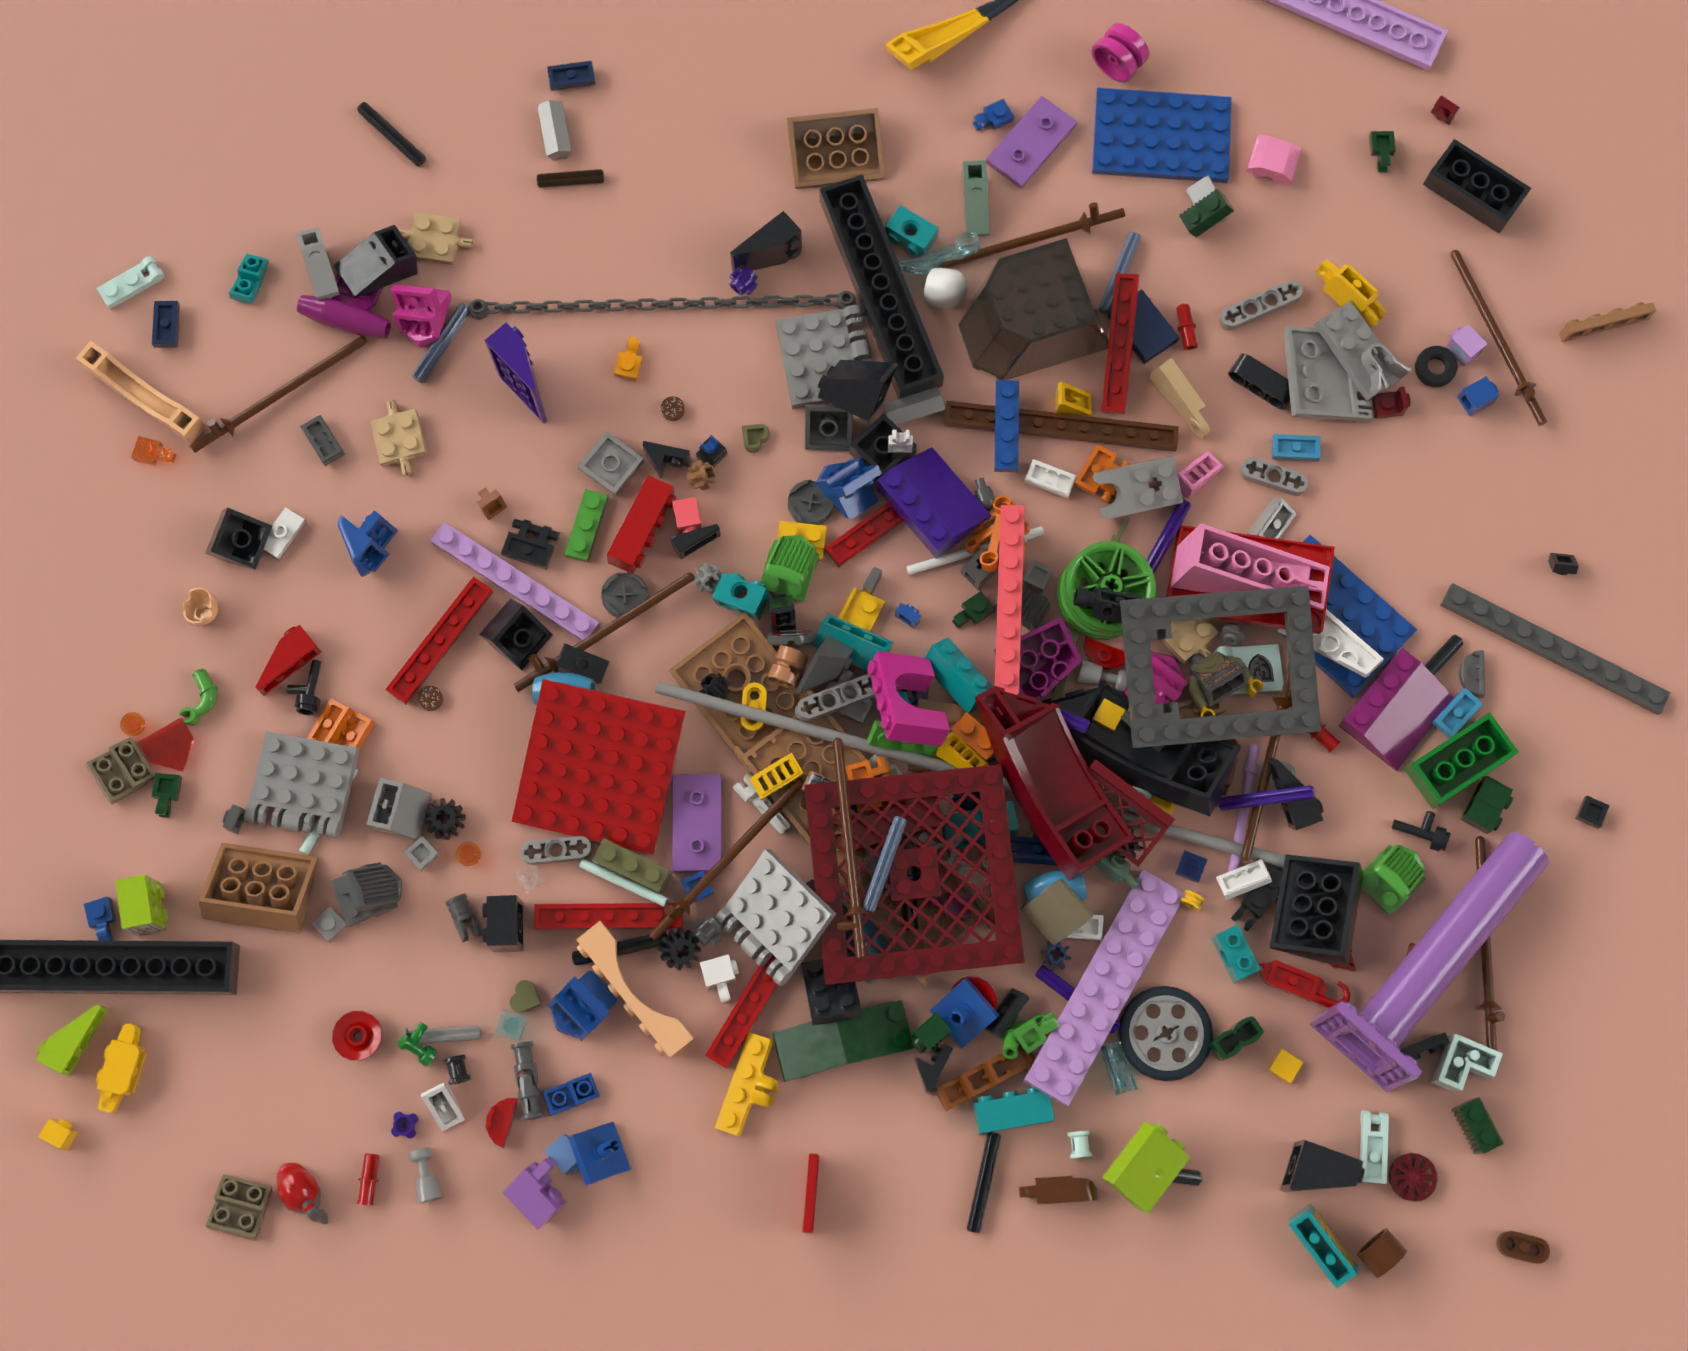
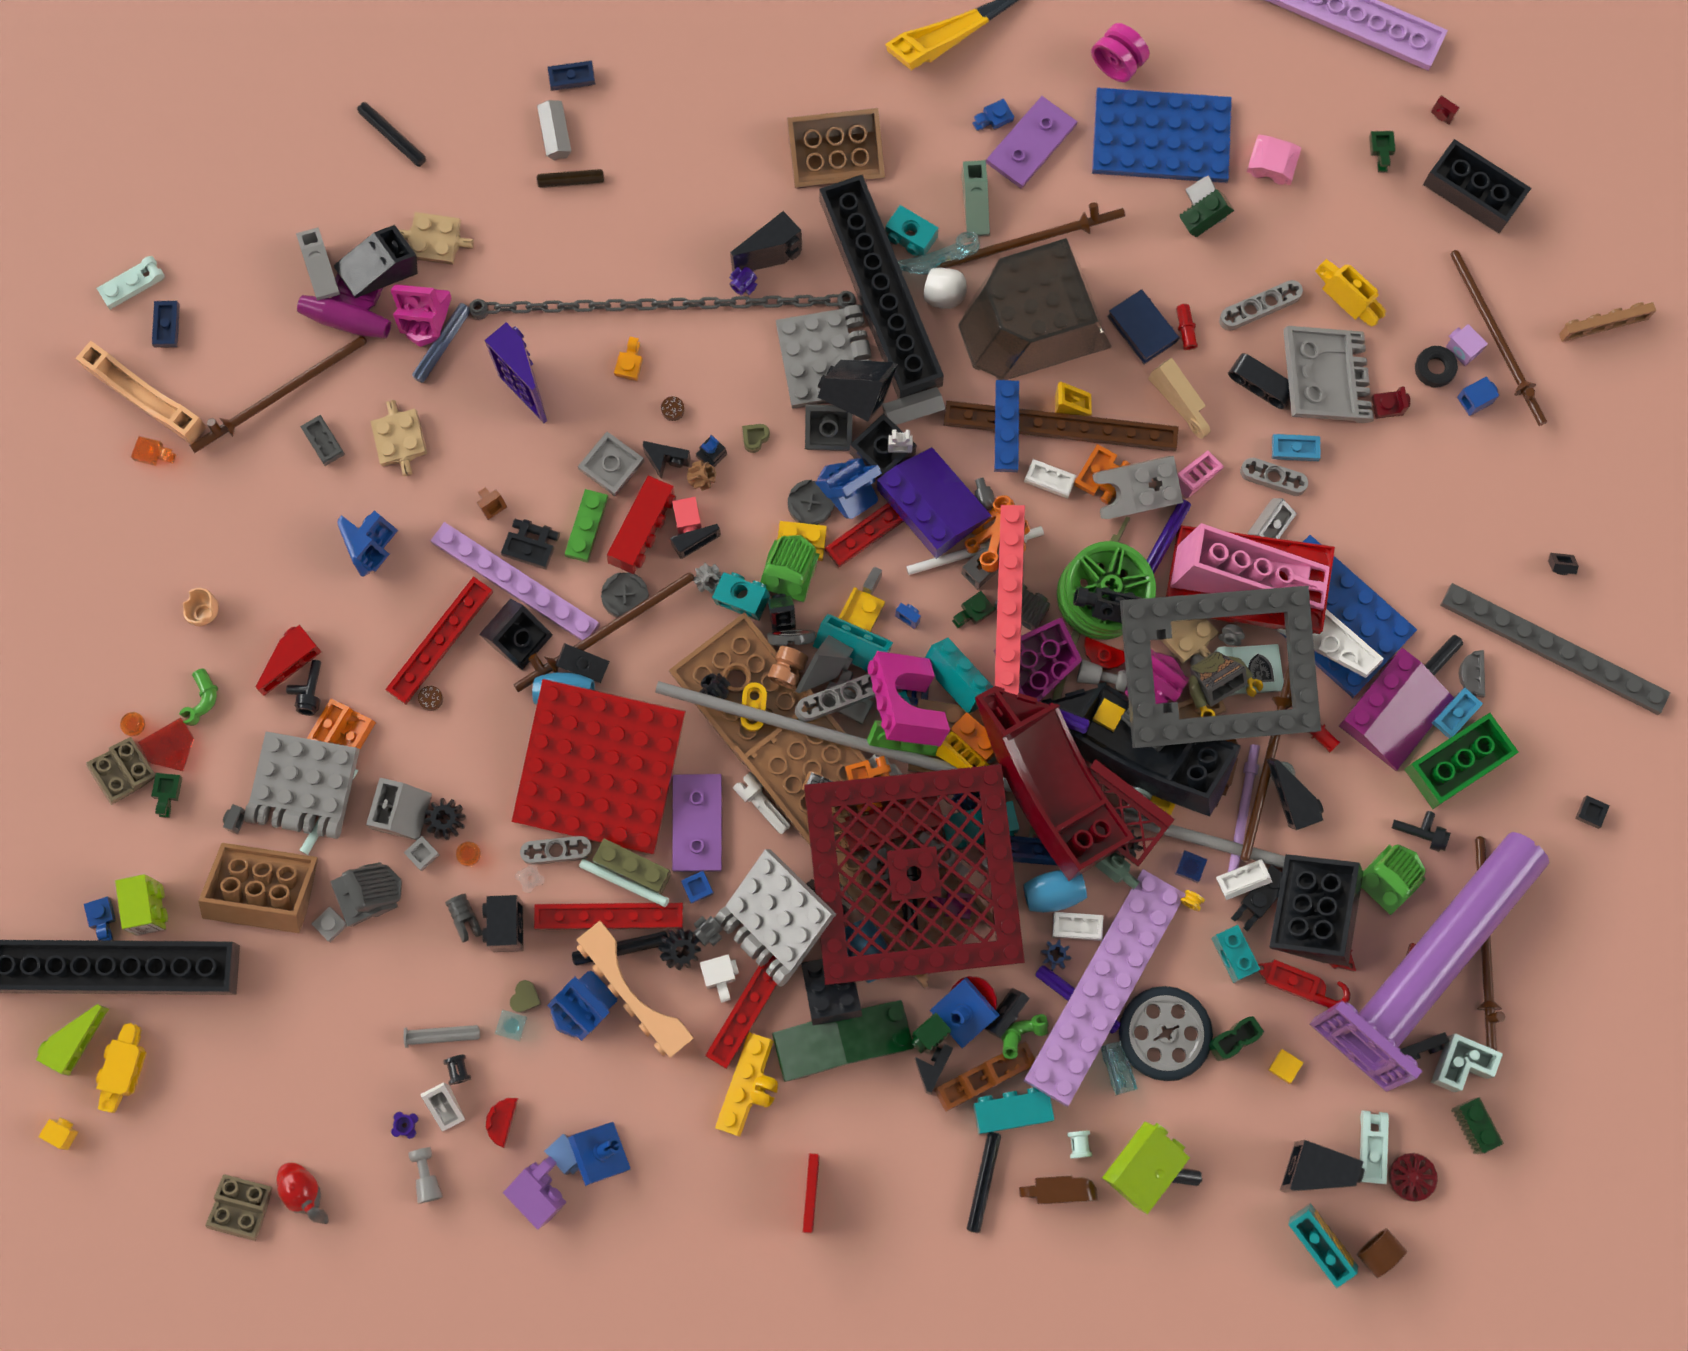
black slope [205,507,272,570] -> none
teal slope [229,253,269,305] -> none
white plate [263,507,306,560] -> none
red dish [332,1011,382,1061] -> none
red axle [357,1153,380,1206] -> none
green piece [397,1022,436,1066] -> none
dark grey piece [511,1041,544,1121] -> none
blue slope [542,1073,599,1117] -> none
reddish brown piece [648,779,804,941] -> none
yellow slope [749,753,804,800] -> none
reddish brown piece [833,738,868,958] -> none
sand blue axle [862,816,907,912] -> none
bright green plate [1013,1012,1060,1054] -> none
dark tan slope [1021,878,1094,945] -> none
light grey plate [1023,559,1054,592] -> none
sand blue axle [1098,232,1141,315] -> none
red plate [1101,273,1140,414] -> none
dark purple axle [1219,785,1315,811] -> none
light grey plate [1314,301,1411,401] -> none
dark green brick [1461,775,1513,834] -> none
reddish brown plate [1496,1231,1550,1264] -> none

